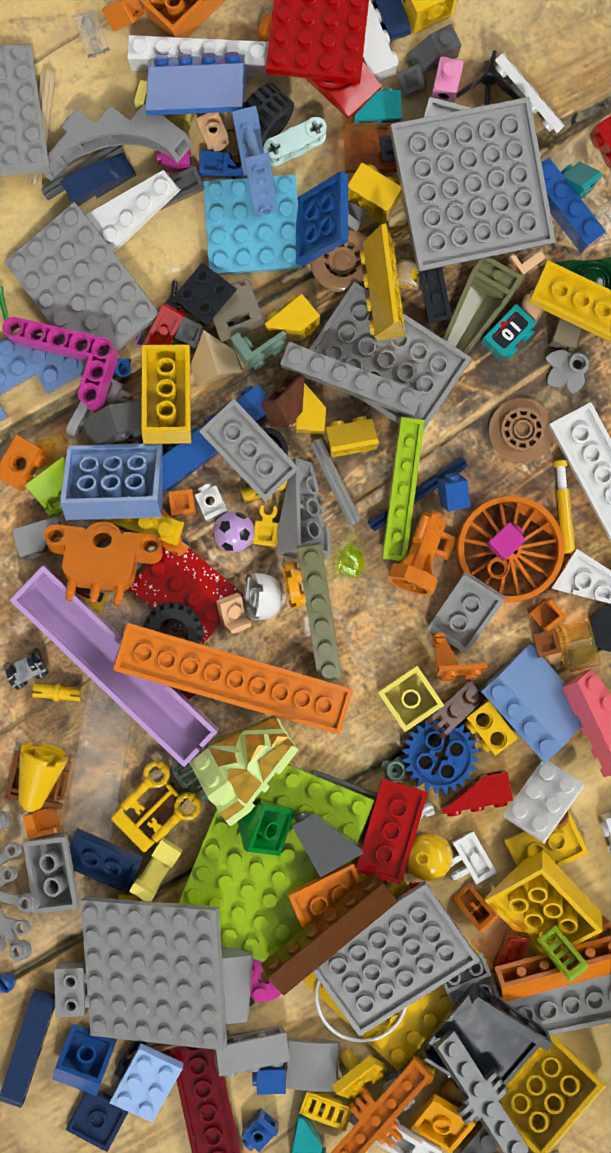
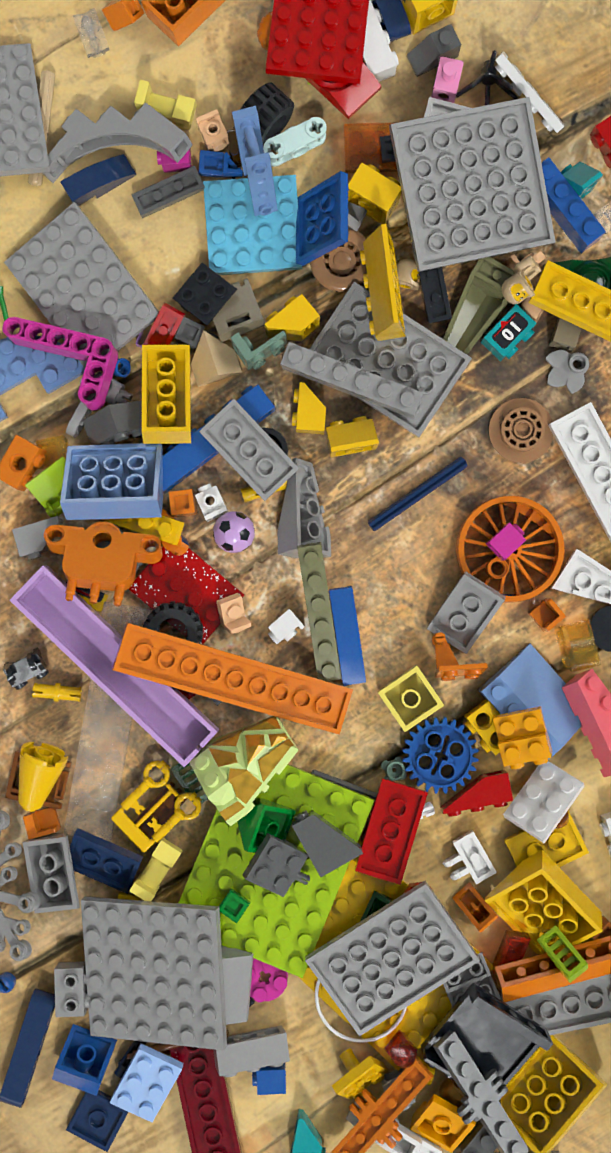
dark grey axle [41,145,124,200] -> none
white wing [86,170,181,253] -> none
white brick [128,35,270,77] -> none
slope [146,51,248,115] -> none
black hand [166,281,181,310] -> none
blue brick [241,1108,279,1152] -> none
white cylinder [245,573,286,620] -> none
yellow plate [253,505,279,547] -> none
copper slope [260,374,305,428] -> none
reddish brown brick [261,871,398,996] -> none
light orange plate [282,561,306,609] -> none
orange plate [286,861,361,930] -> none
light grey slope [287,1037,339,1092] -> none
yellow slope [299,1091,352,1131] -> none
light grey axle [311,439,360,525] -> none
clear neon green piece [337,544,365,578] -> none
teal slope [354,88,402,129] -> none
lime plate [381,417,425,561] -> none
orange piece [386,510,456,597] -> none
dark grey plate [397,64,428,97] -> none
yellow cylinder [407,833,453,881] -> none
hinge [426,681,486,739] -> none
blue brick [437,473,470,512] -> none
dark orange plate [532,629,562,658] -> none
yellow piece [553,460,575,554] -> none
none -> green tile [218,888,251,923]
none -> dark grey plate [242,833,310,897]
none -> white brick [268,609,305,644]
none -> blue slope [329,586,366,686]
none -> clear red plate [384,1030,417,1069]
none -> light orange plate [493,706,553,769]
none -> tan piece [502,255,542,304]

